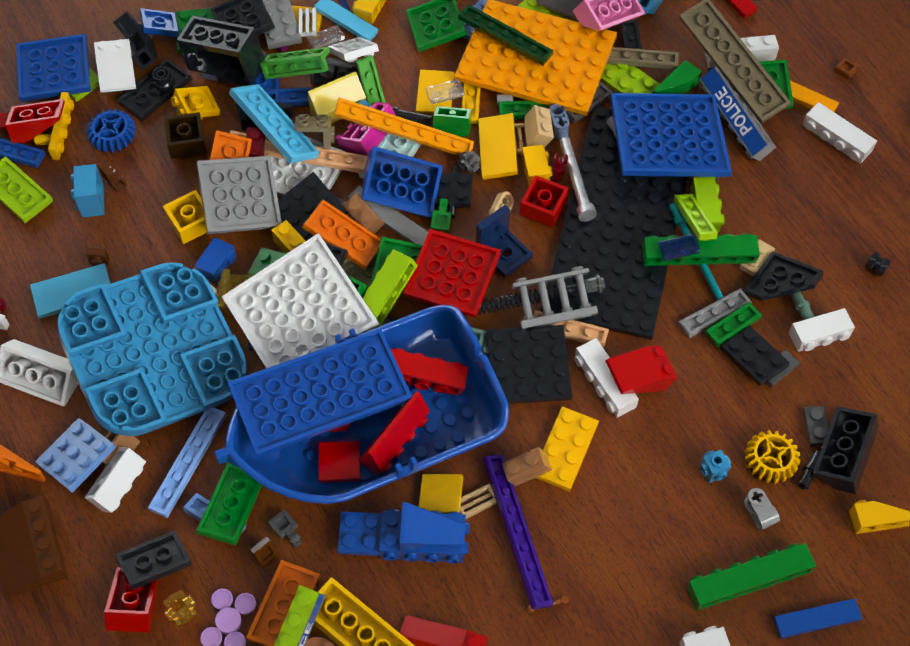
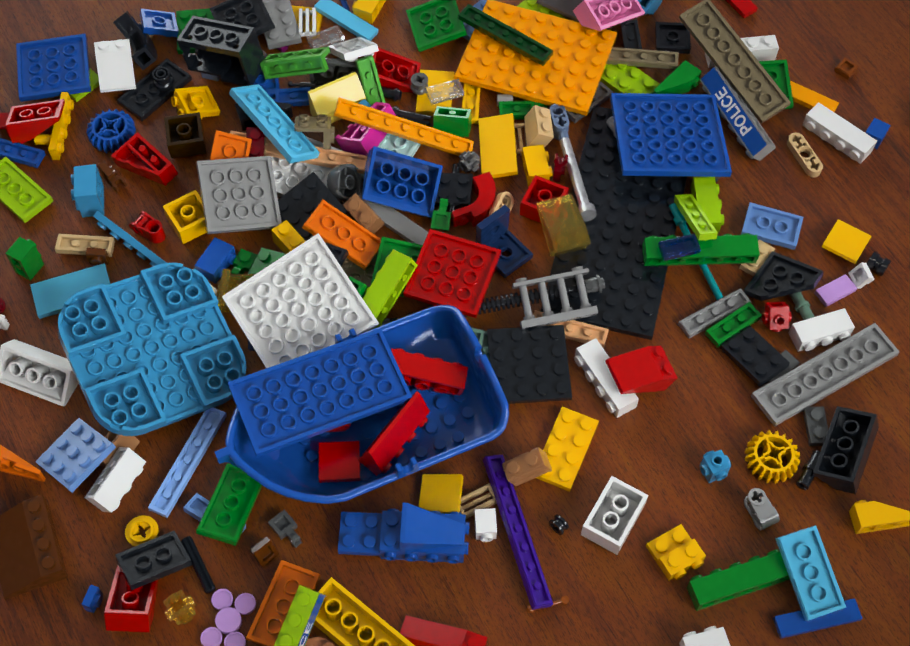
none -> green brick [5,237,44,281]
none -> tan plate [55,234,115,257]
none -> blue plate [81,585,103,613]
none -> dark azure plate [93,210,167,266]
none -> red wedge [111,132,178,186]
none -> yellow gear [125,515,159,546]
none -> red piece [129,211,166,244]
none -> black axle [181,536,216,594]
none -> green plate [231,249,258,281]
none -> black piece [288,80,328,89]
none -> dark grey cylinder [327,164,362,200]
none -> red slope [373,47,421,93]
none -> black pin [381,86,402,102]
none -> dark grey wheel [411,72,428,95]
none -> red arch [451,171,496,227]
none -> white brick [474,508,497,542]
none -> clear yellow slope [536,194,591,257]
none -> black bush [549,514,569,535]
none -> white brick [581,476,649,555]
none -> yellow plate [646,524,706,581]
none -> black plate [655,22,691,54]
none -> medium blue plate [741,202,804,250]
none -> light grey plate [751,323,899,427]
none -> red brick [762,301,792,332]
none -> medium azure tile [775,525,846,621]
none -> tan beam [787,132,823,177]
none -> lavender tile [814,274,857,307]
none -> yellow slope [822,219,871,264]
none -> white tile [849,262,874,289]
none -> blue panel [866,117,891,149]

